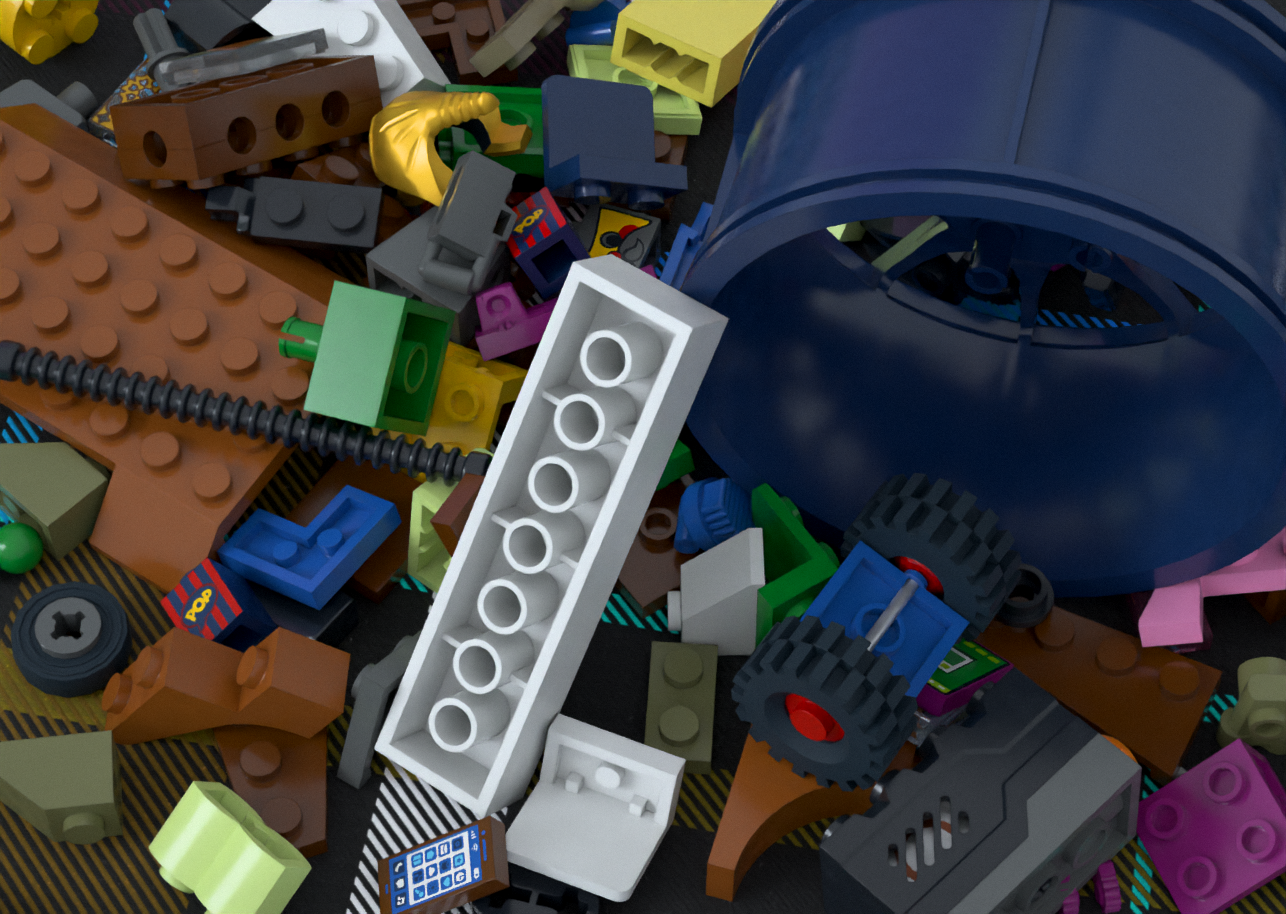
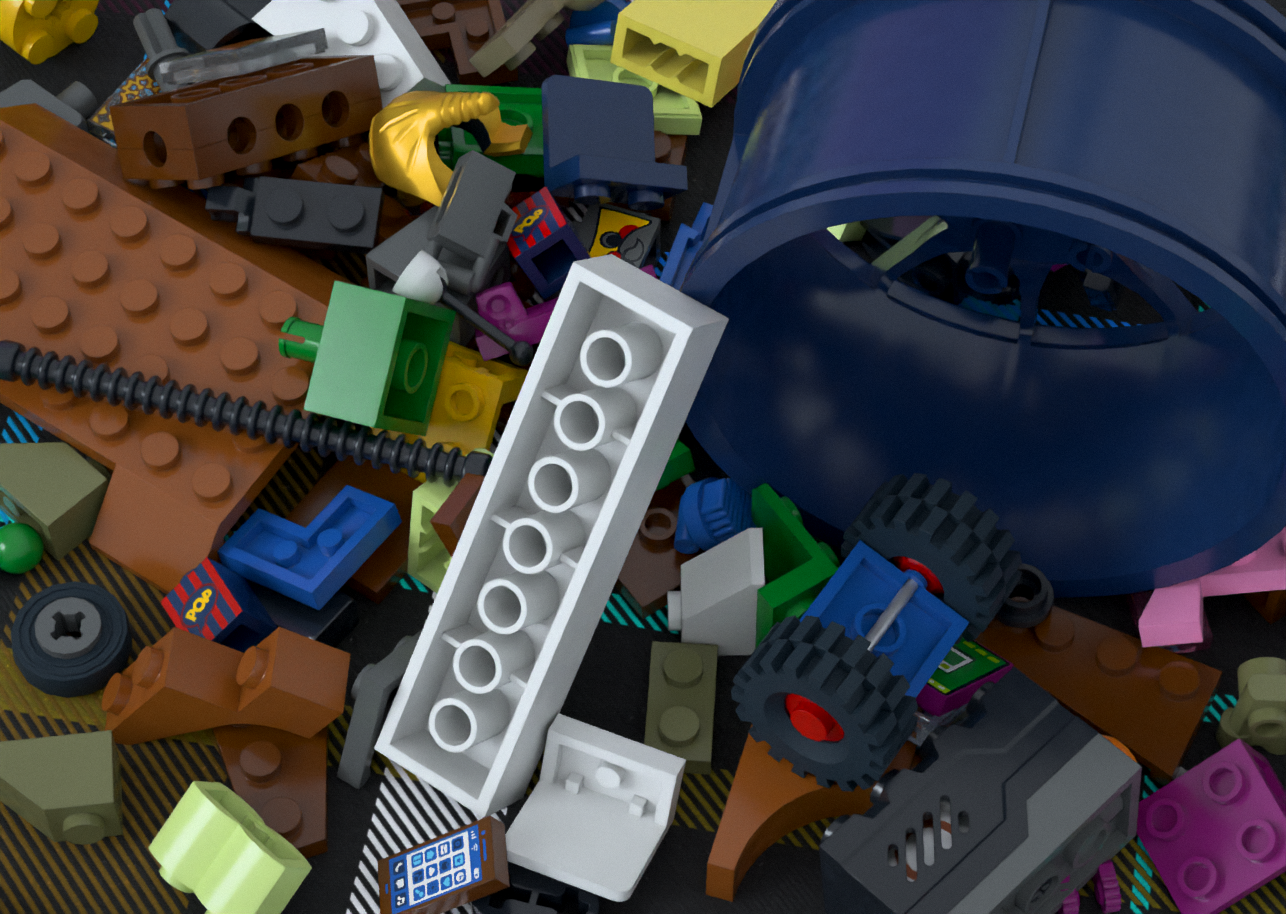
none -> hinge [392,250,534,366]

